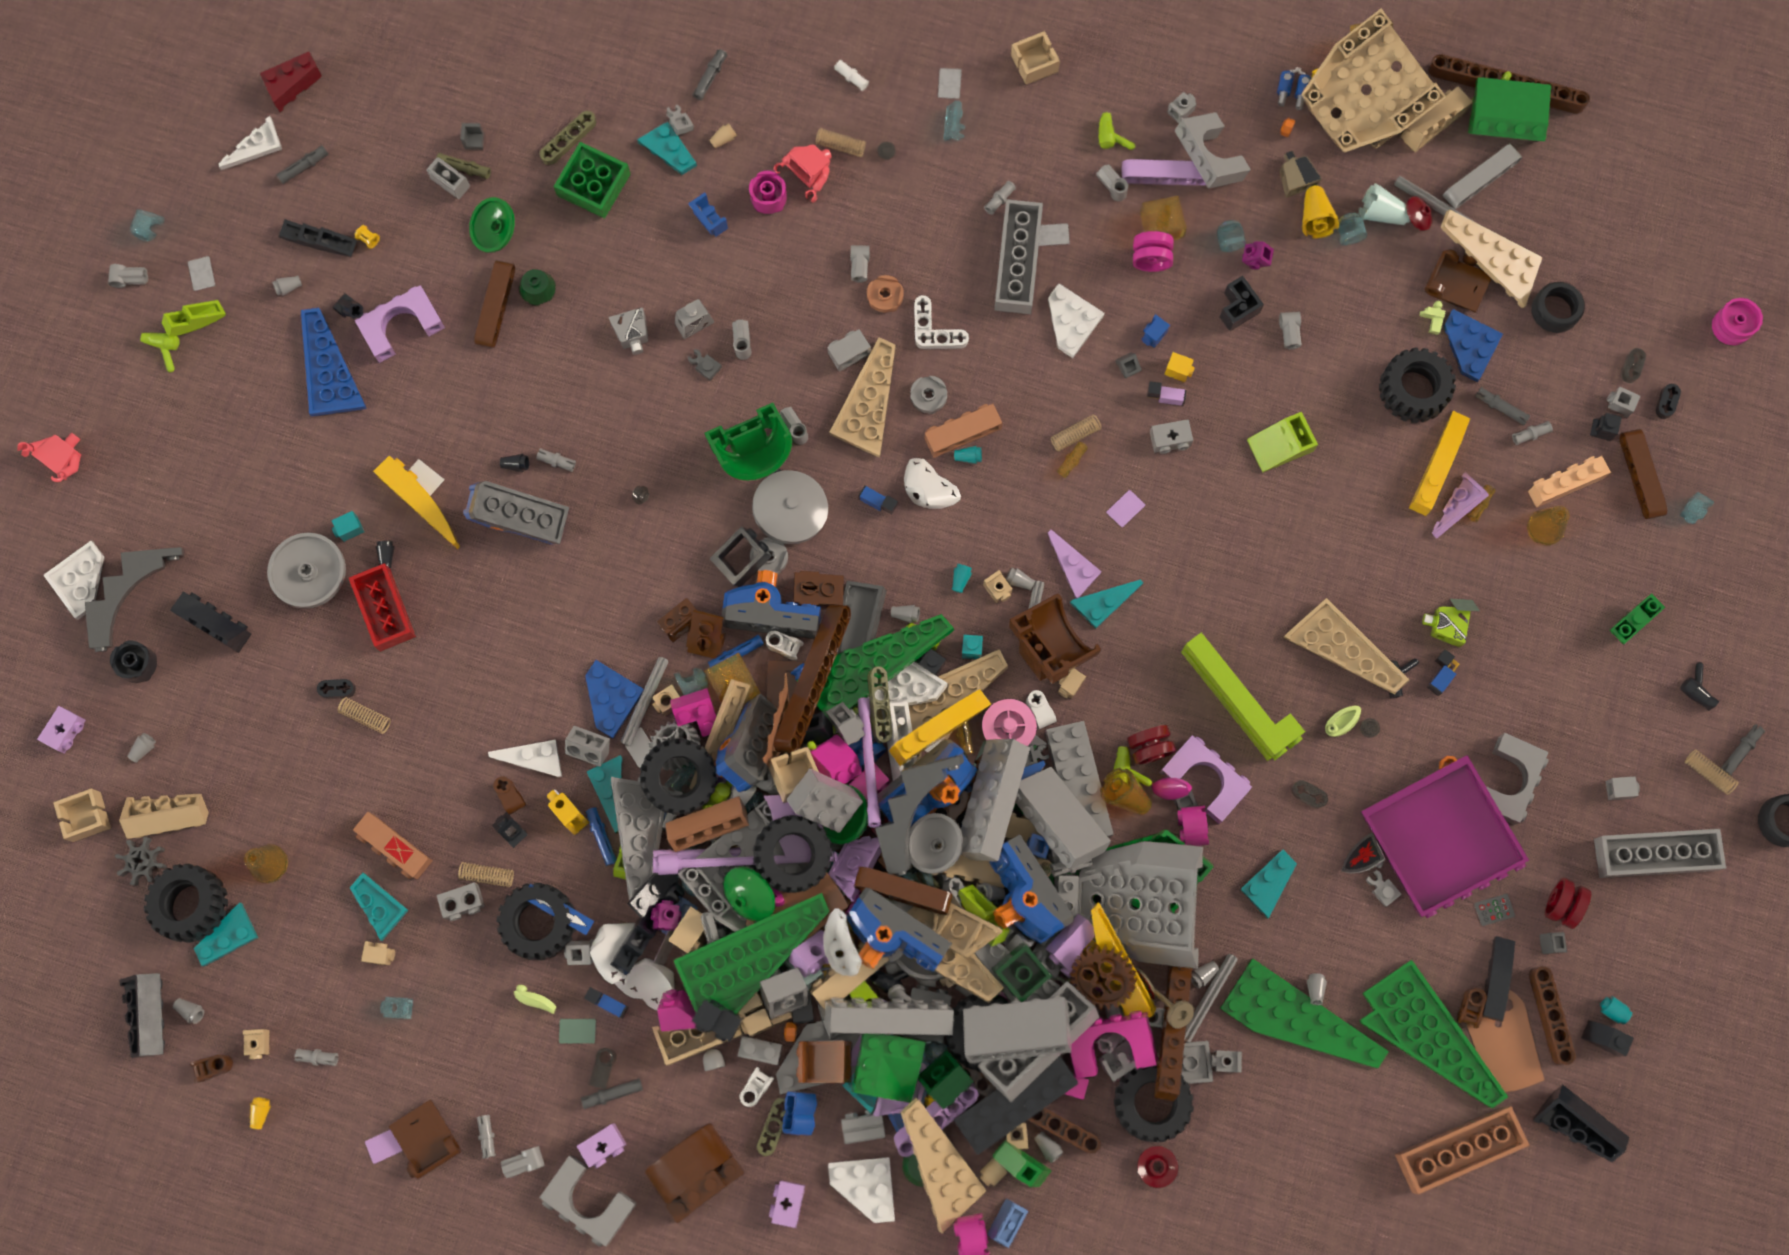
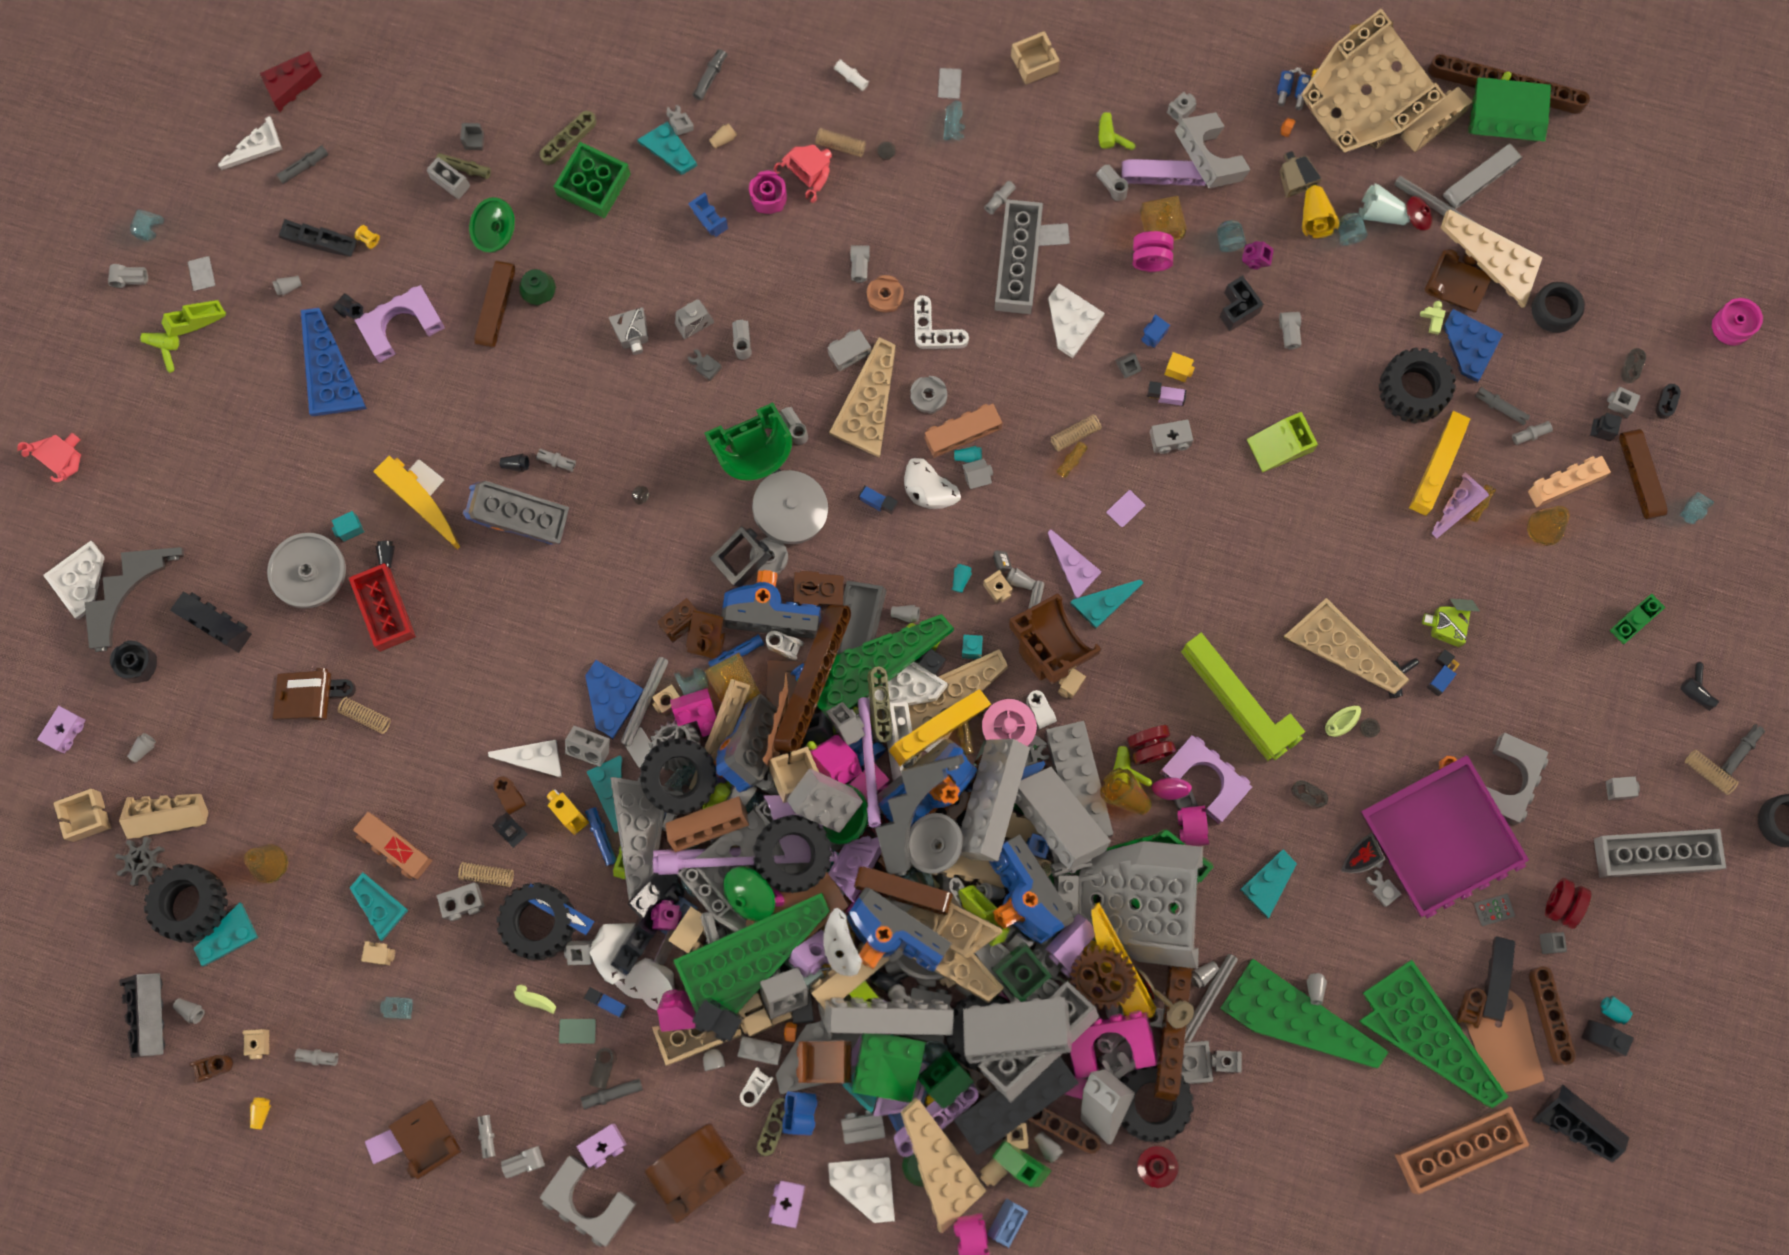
none -> reddish brown door [273,668,332,720]
none -> light grey brick [963,459,993,489]
none -> dark grey slope [993,550,1012,573]
none -> light grey slope [1081,1069,1135,1145]

